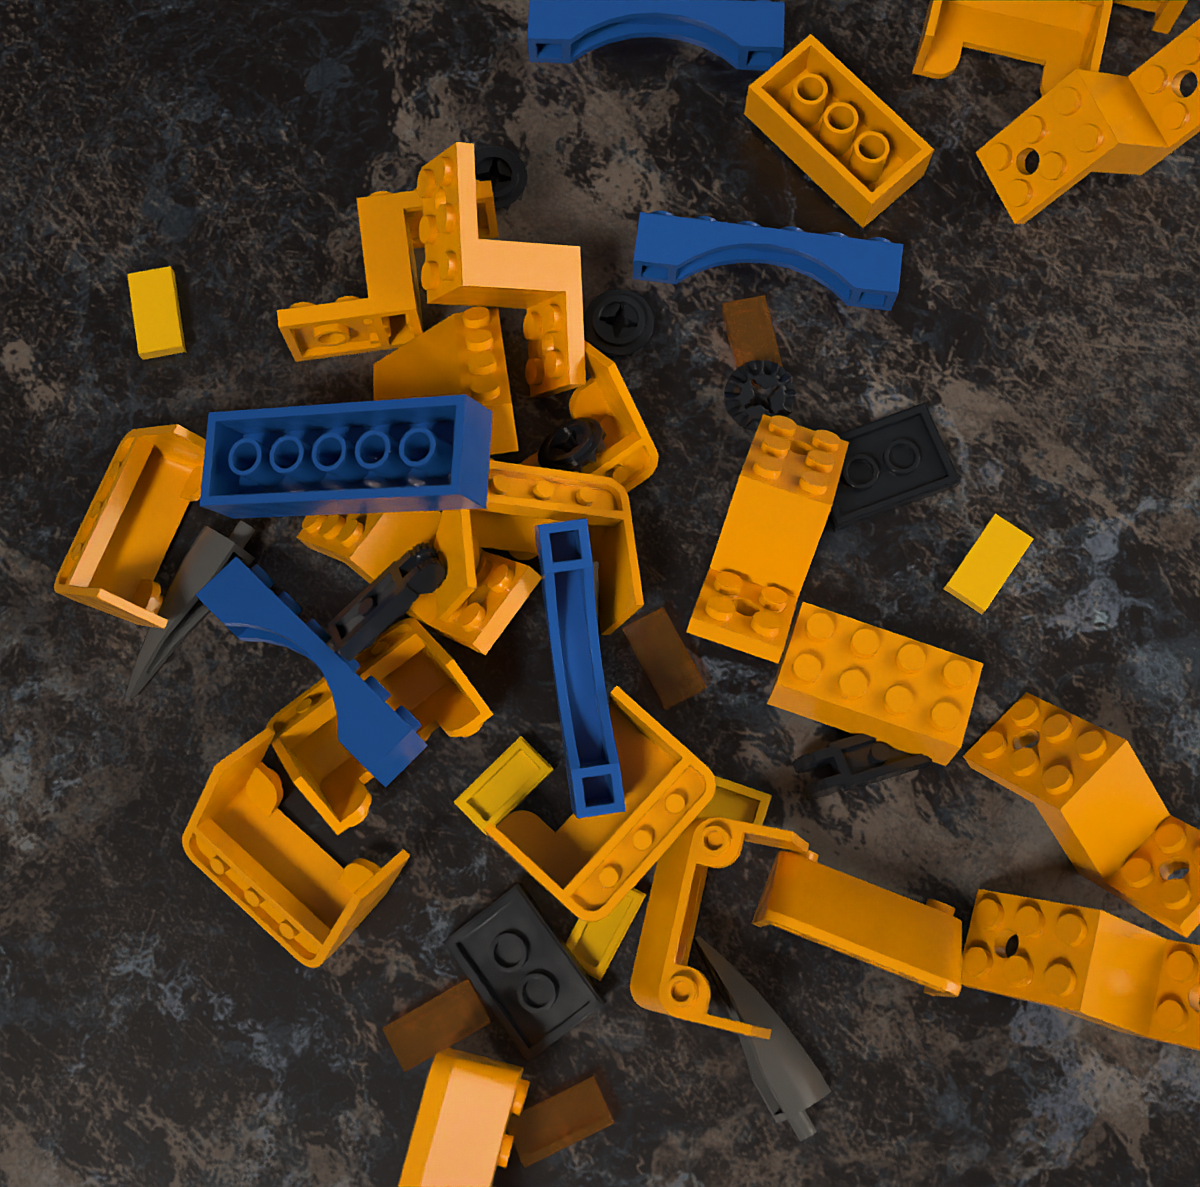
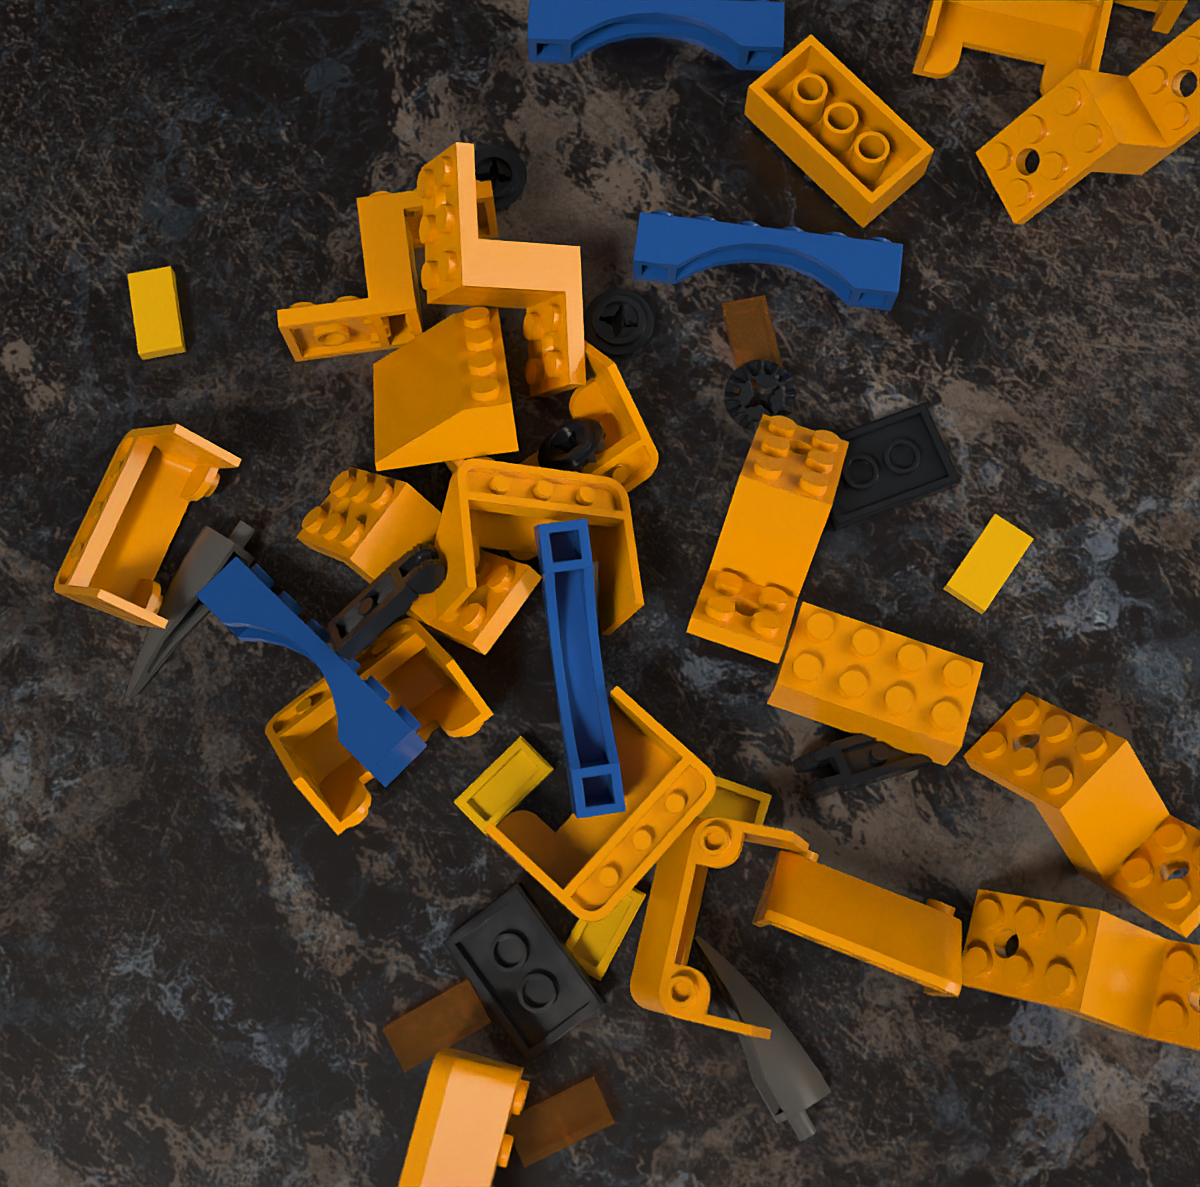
light orange windscreen [182,727,410,968] -> none
blue brick [200,394,493,519] -> none
clear orange tile [622,607,707,711] -> none

